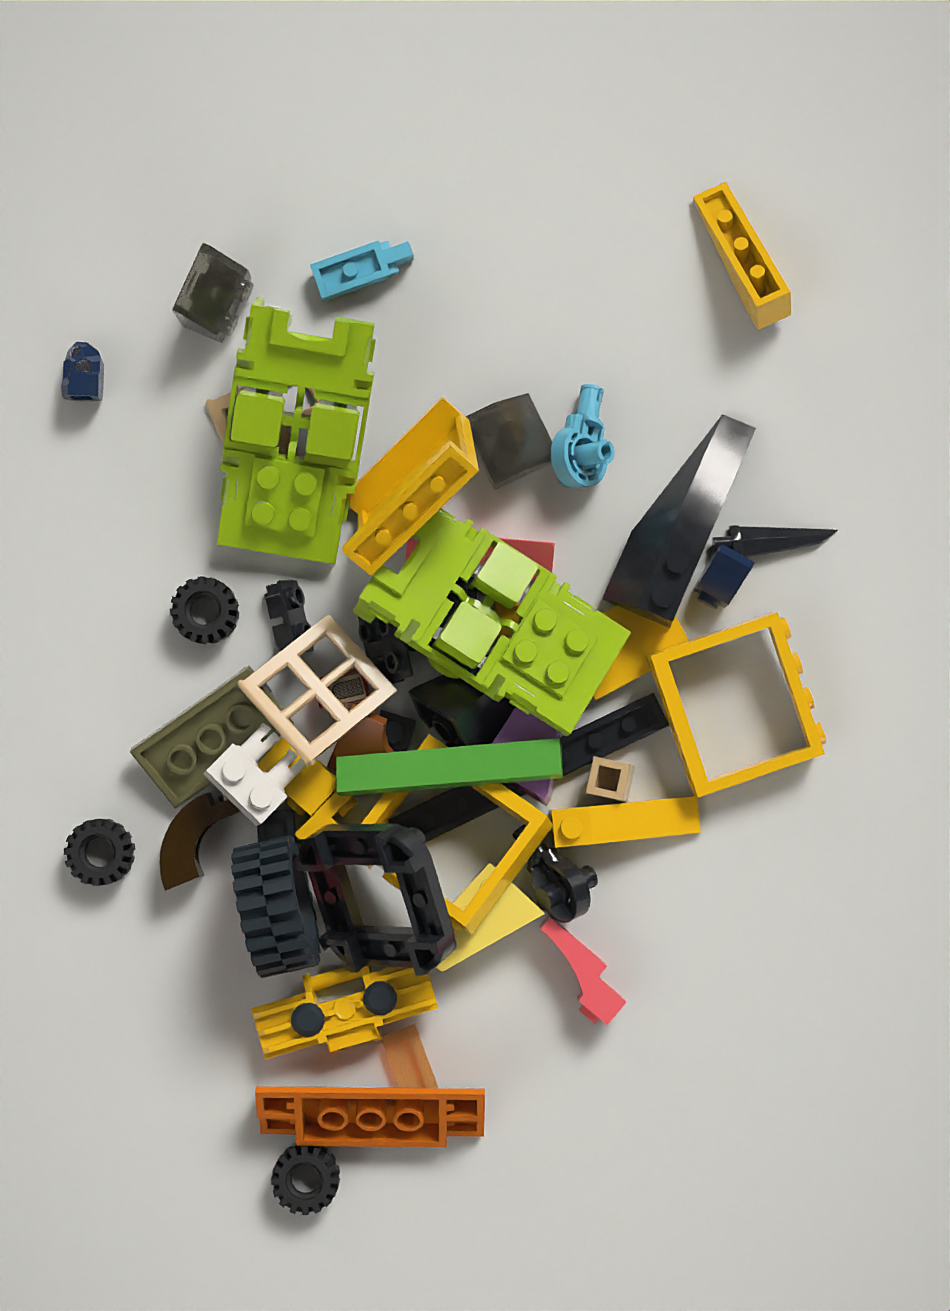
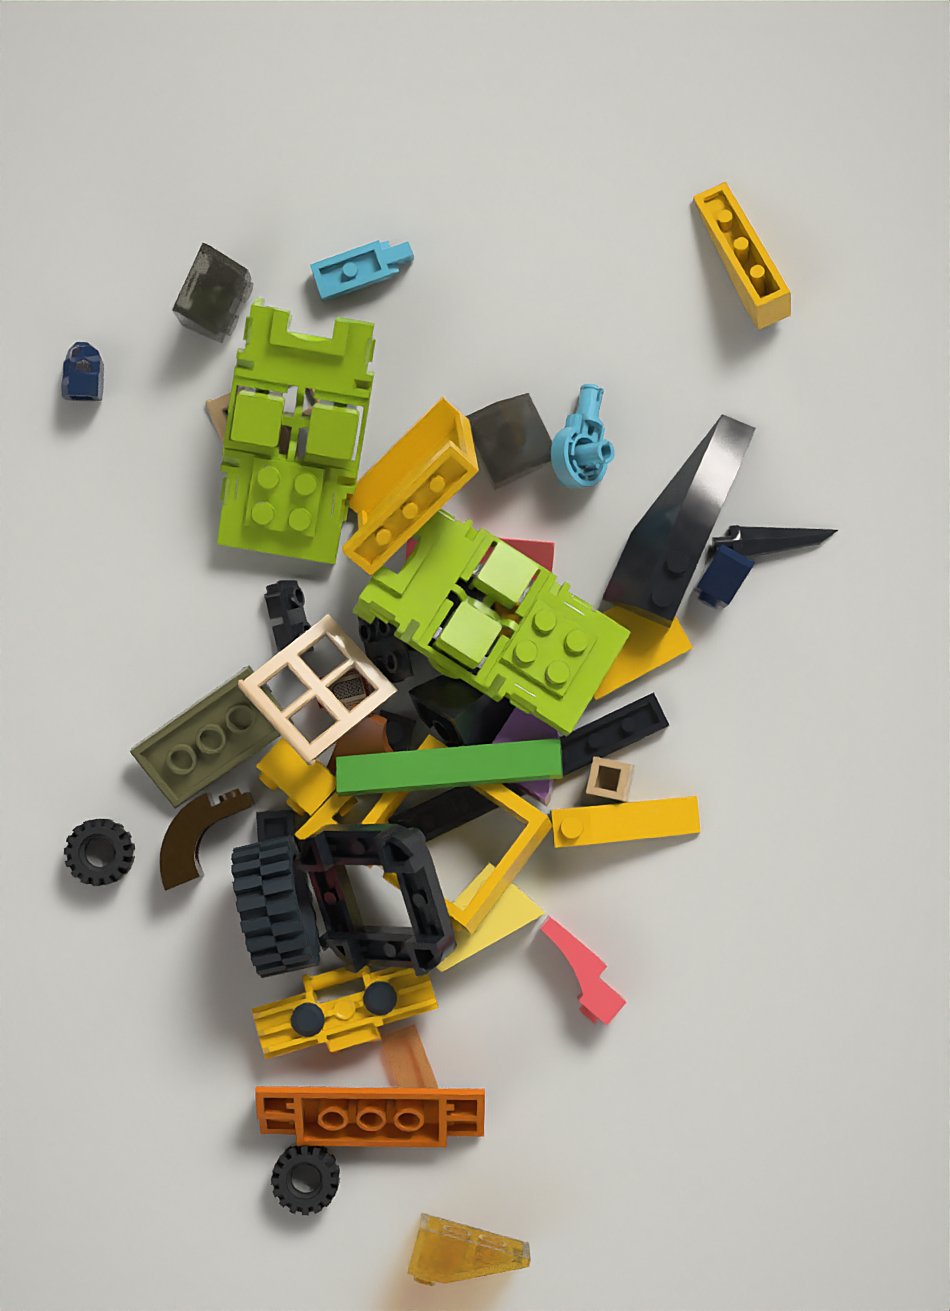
black tyre [170,576,240,645] -> none
white brick [203,723,307,826] -> none
black pin [512,824,598,923] -> none
yellow window [646,612,826,798] -> none
none -> clear yellow slope [407,1213,531,1286]

